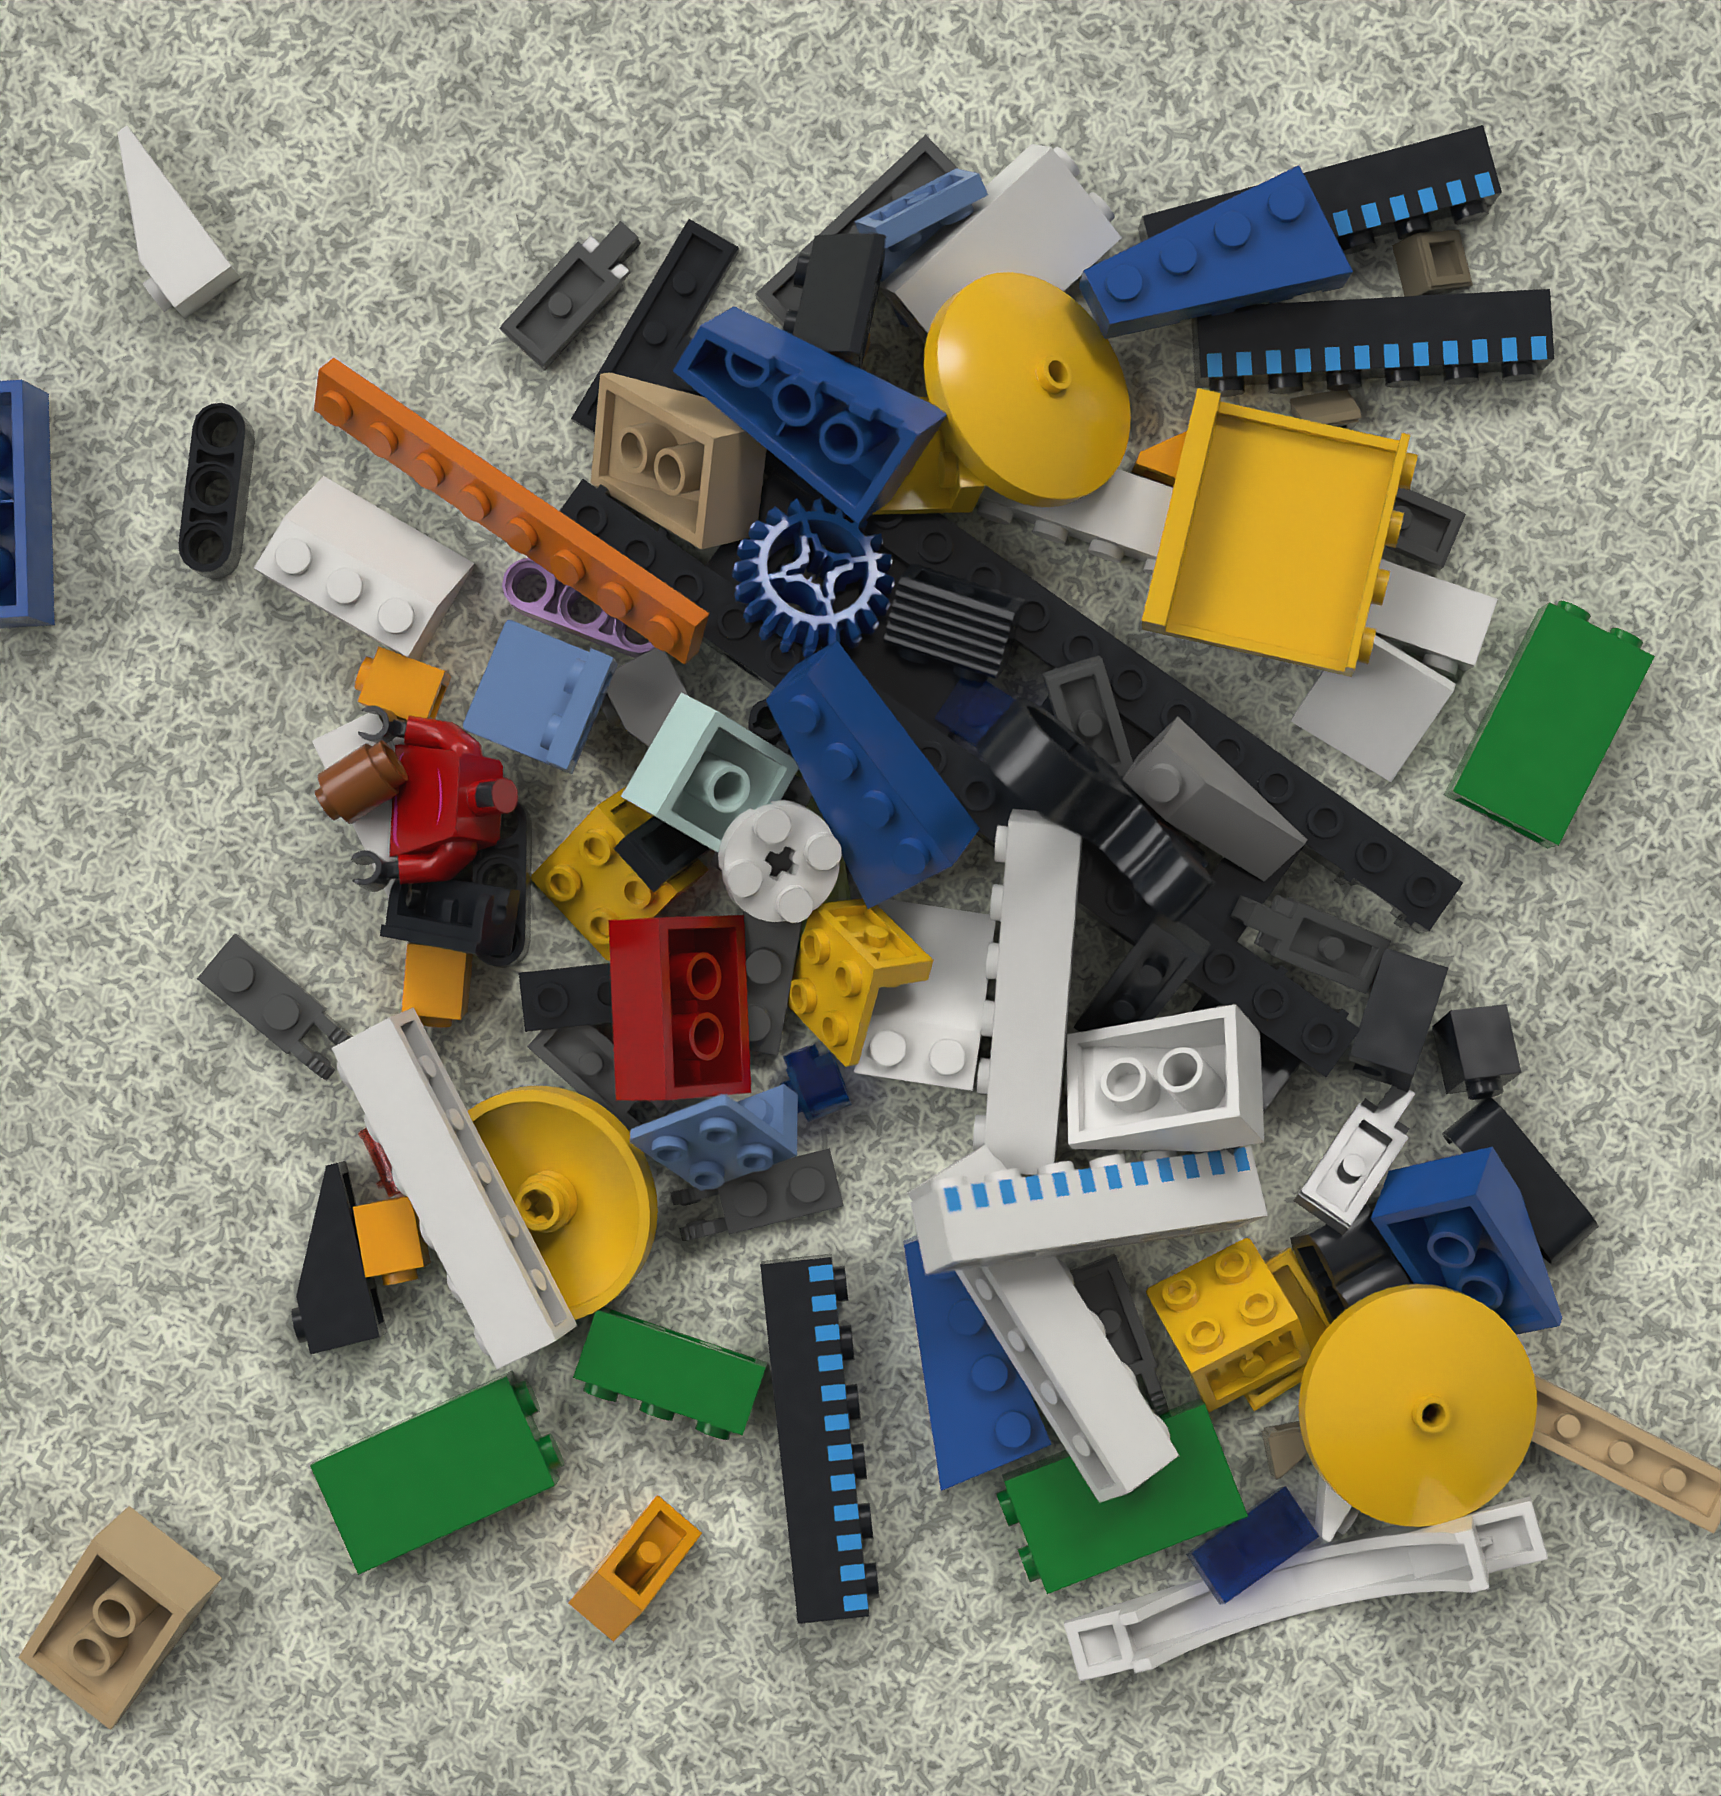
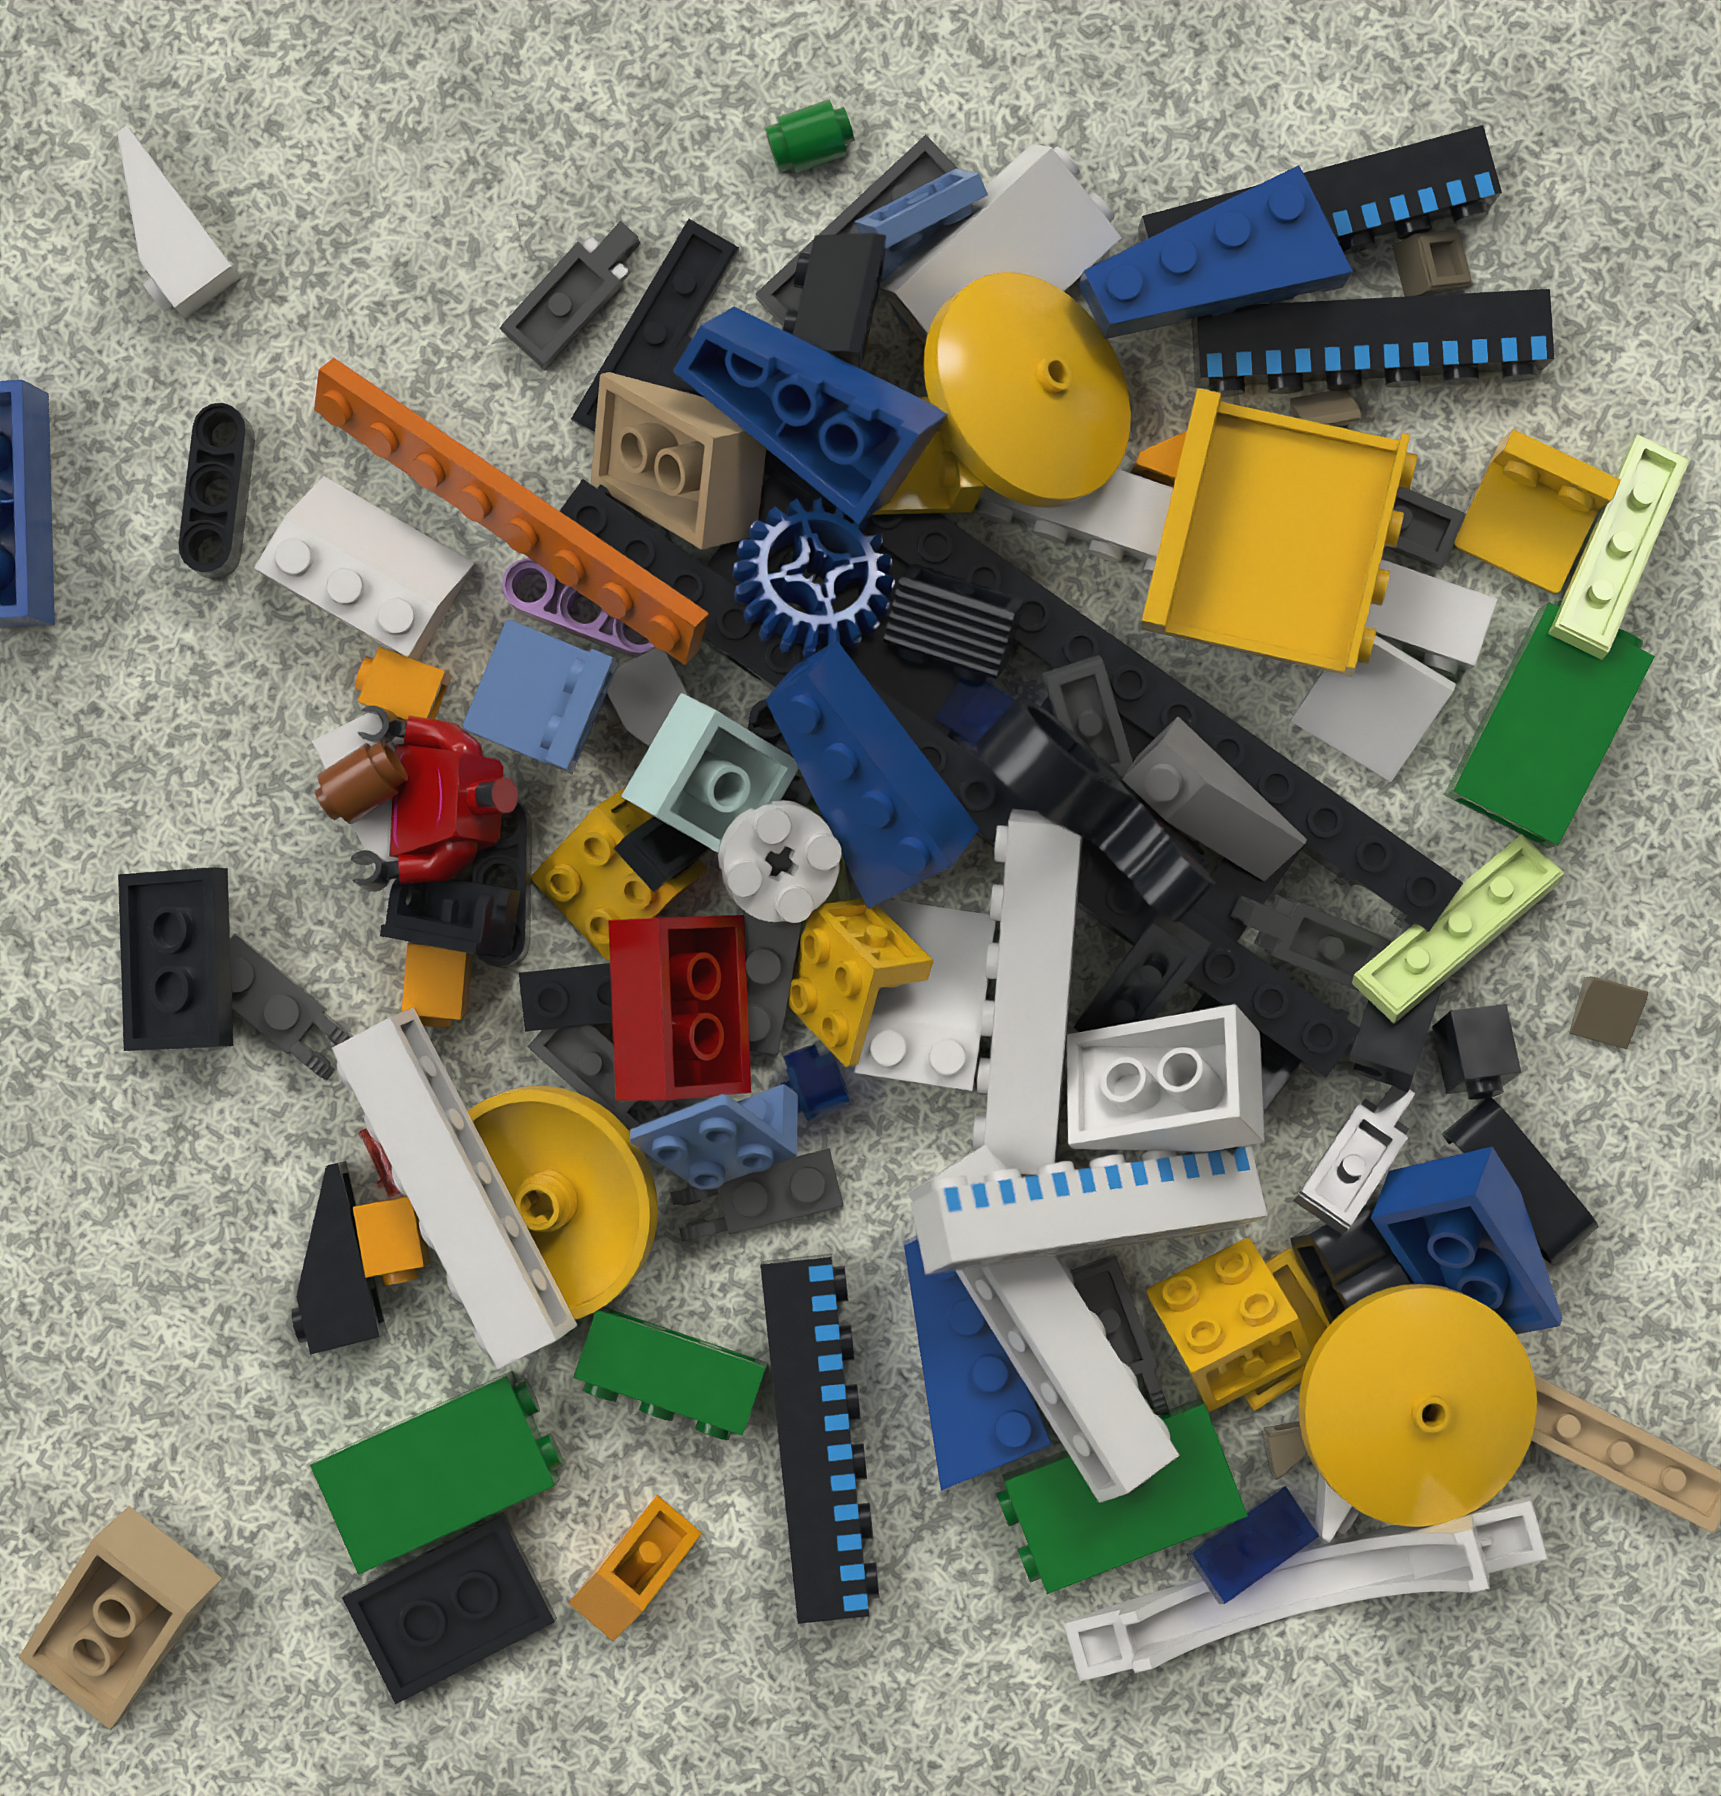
none -> black plate [118,867,234,1051]
none -> black plate [342,1512,557,1704]
none -> green brick [764,99,855,174]
none -> yellowish green tile [1352,834,1564,1024]
none -> yellow bracket [1453,429,1621,594]
none -> yellowish green tile [1548,434,1690,660]
none -> dark tan slope [1569,976,1649,1049]

